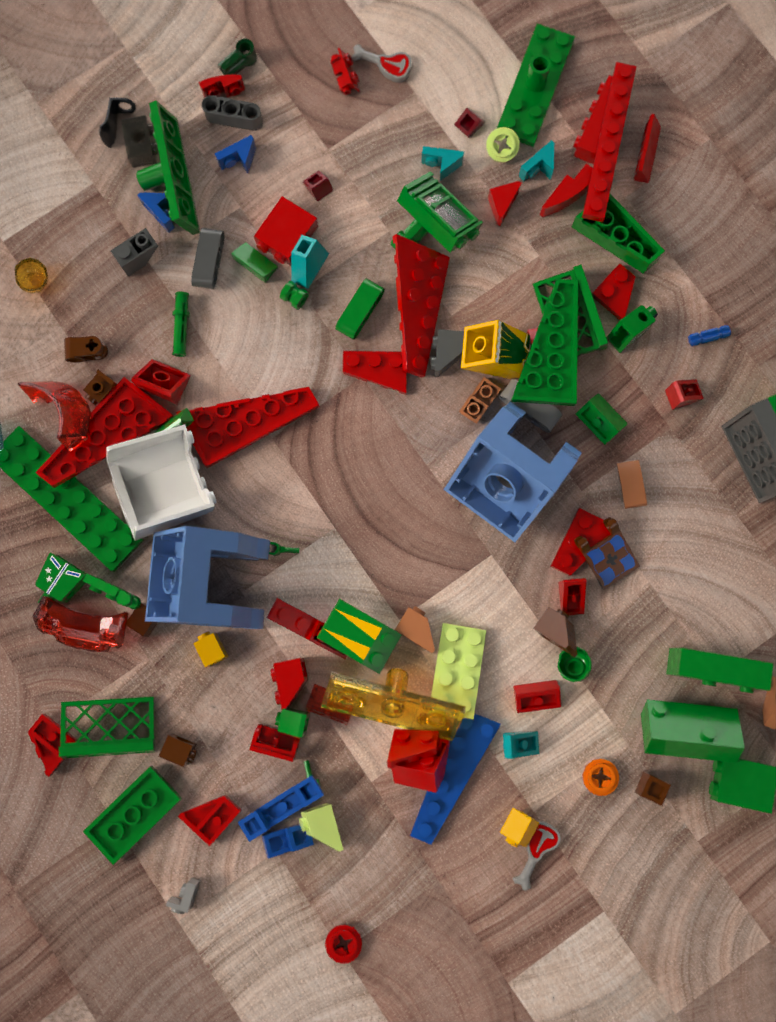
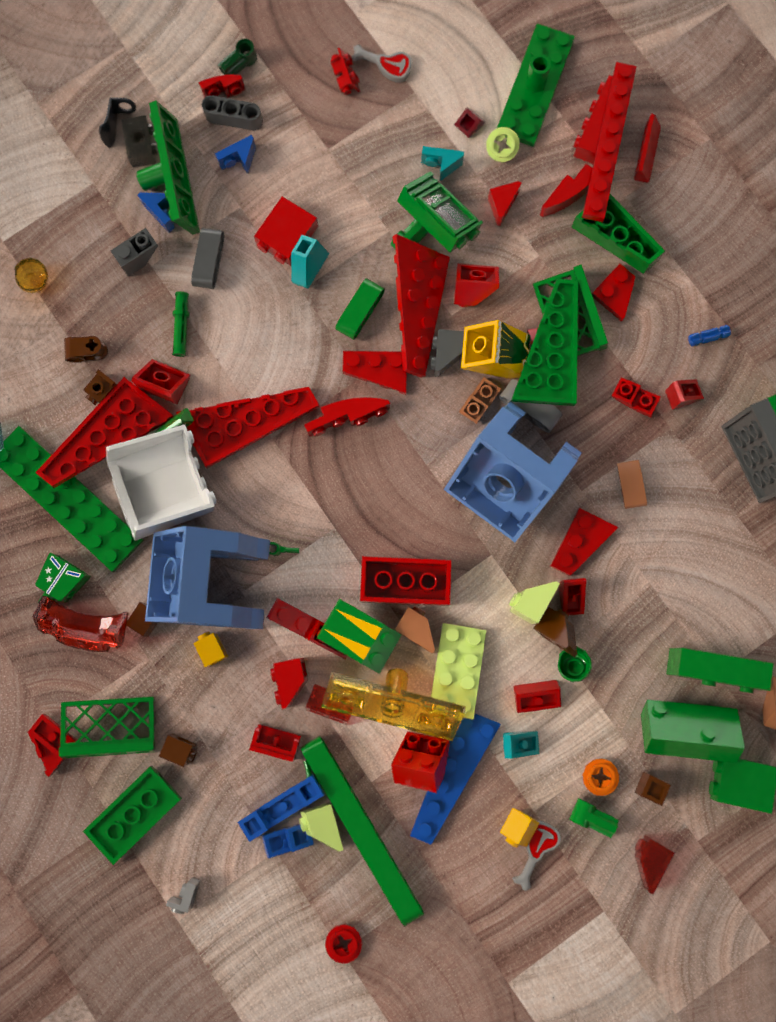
clear red windscreen [18,381,92,452] -> none
green hinge [83,574,142,610] -> none
red wing [178,795,241,847] -> none
green slope [231,242,278,283] -> none
green slope [275,708,310,738] -> none
green wheel [279,280,309,310] -> none
dark red slope [303,171,333,201] -> none
red wing [387,729,440,769] -> none
teal slope [519,140,554,181] -> none
reddish brown flag [574,517,640,590] -> none
green panel [576,393,628,445] -> none
green torso [606,305,658,353] -> none
none -> green beam [300,736,424,927]
none -> red slope [304,397,390,437]
none -> red brick [360,556,451,606]
none -> red slope [454,263,499,307]
none -> yellowish green slope [509,581,560,624]
none -> green piece [569,798,619,838]
none -> red slope [612,377,661,418]
none -> clear red slope [634,835,675,894]

